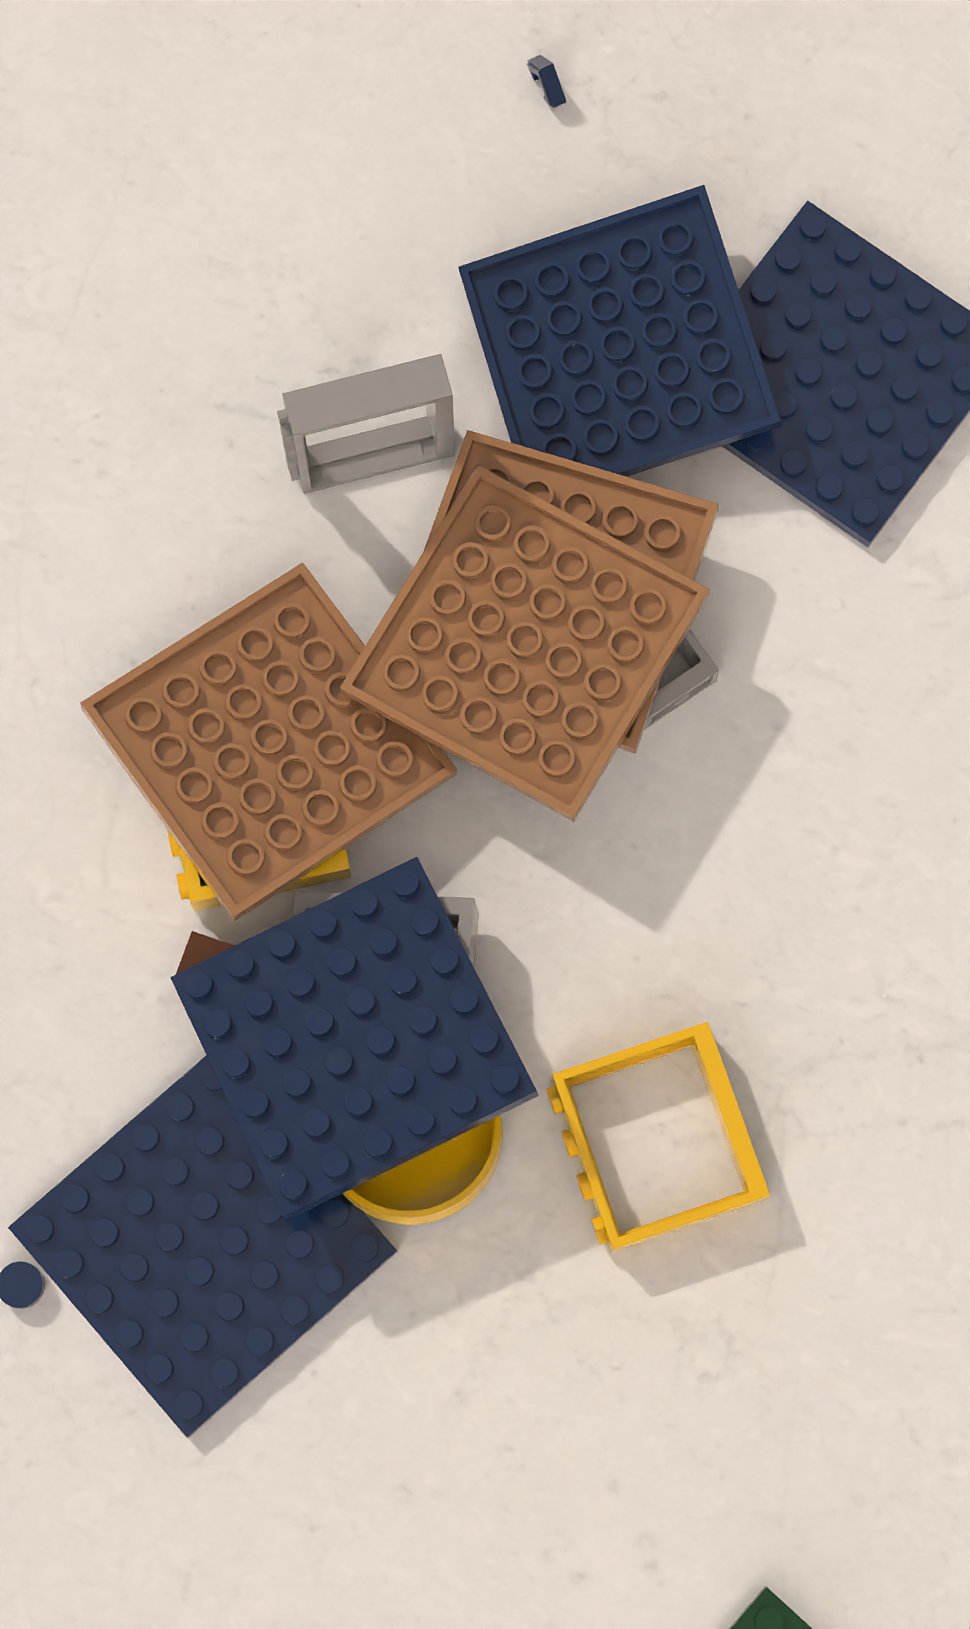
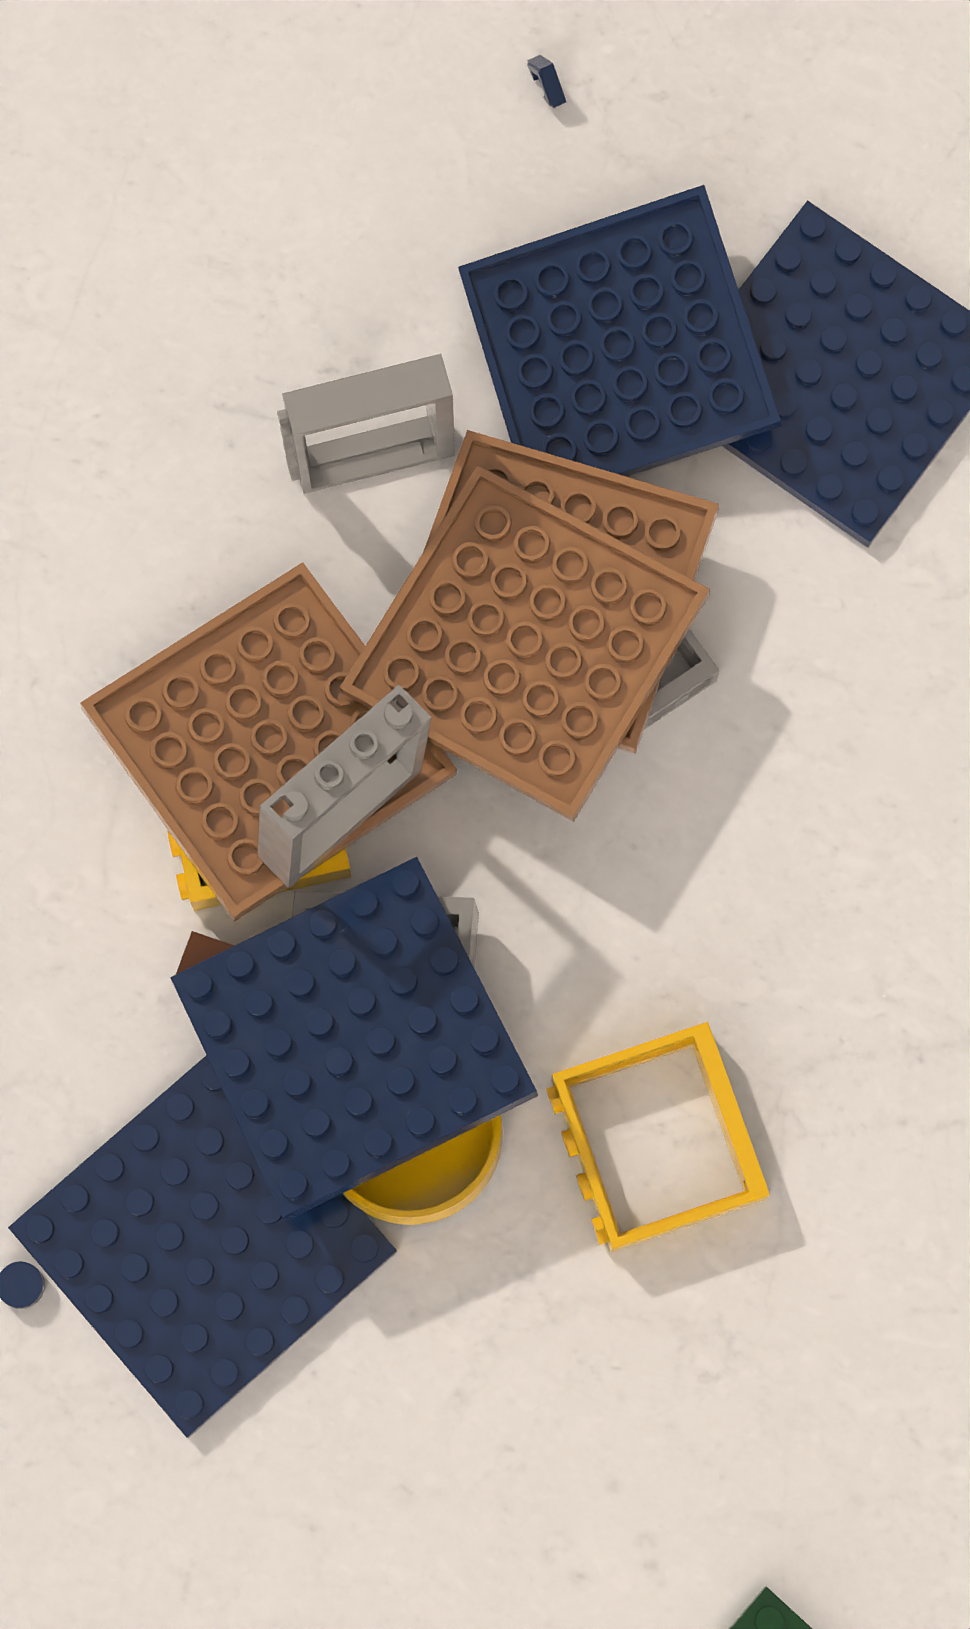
none -> light grey window [258,685,432,888]

